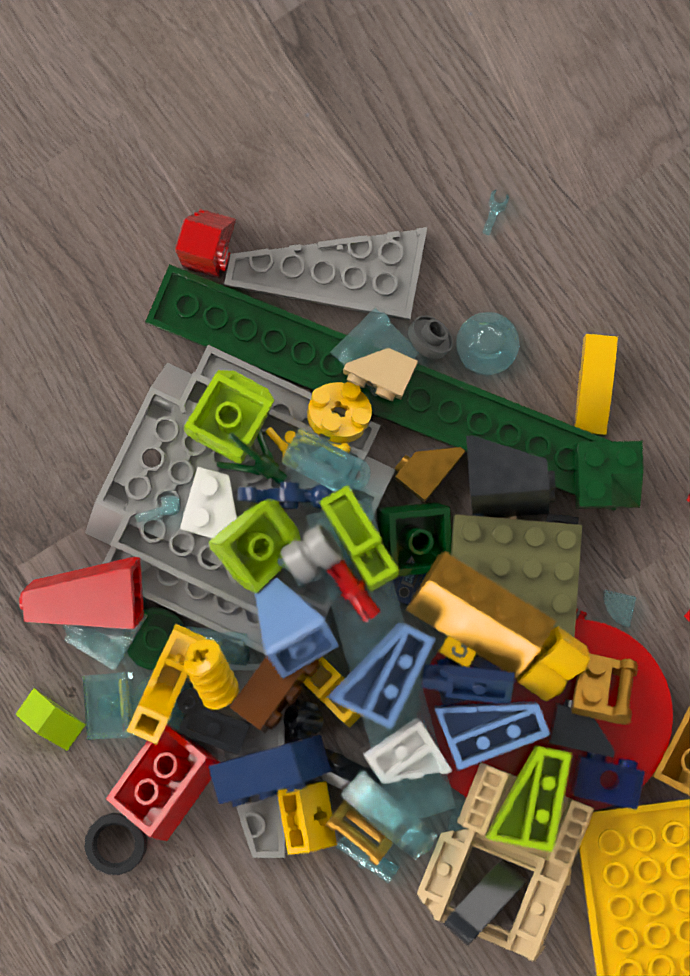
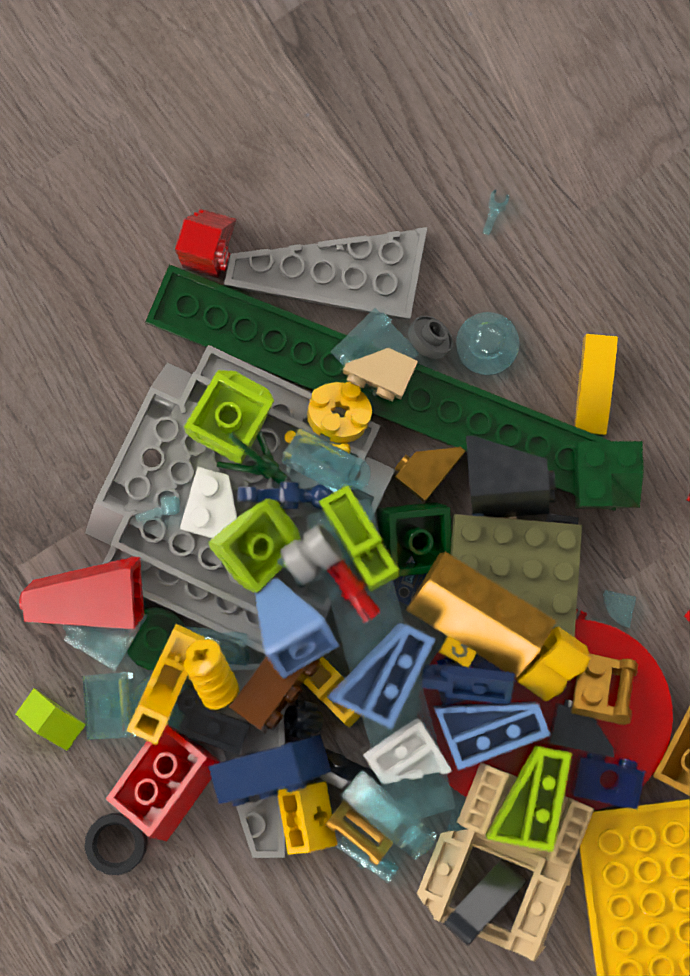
yellow hand [265,427,302,466] -> none

